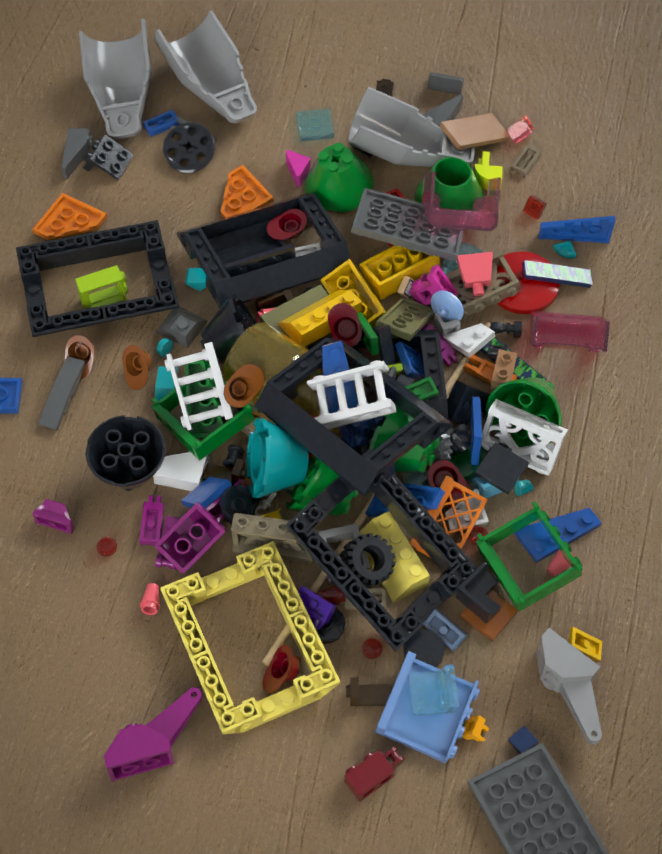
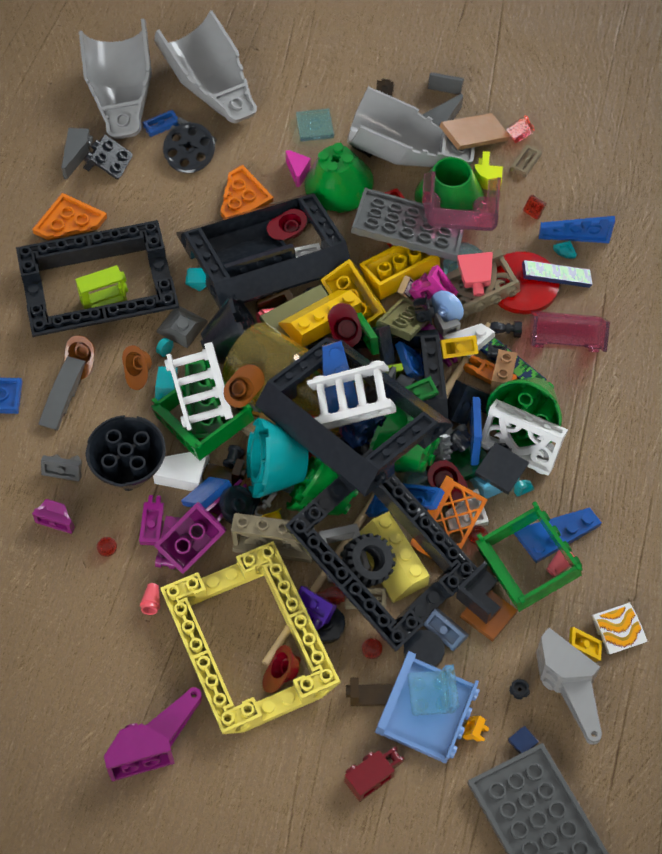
none -> dark grey tile [41,454,82,481]
none -> black hinge [413,292,435,325]
none -> yellow slope [440,335,479,359]
none -> black plate [509,679,530,700]
none -> slope [591,603,647,655]

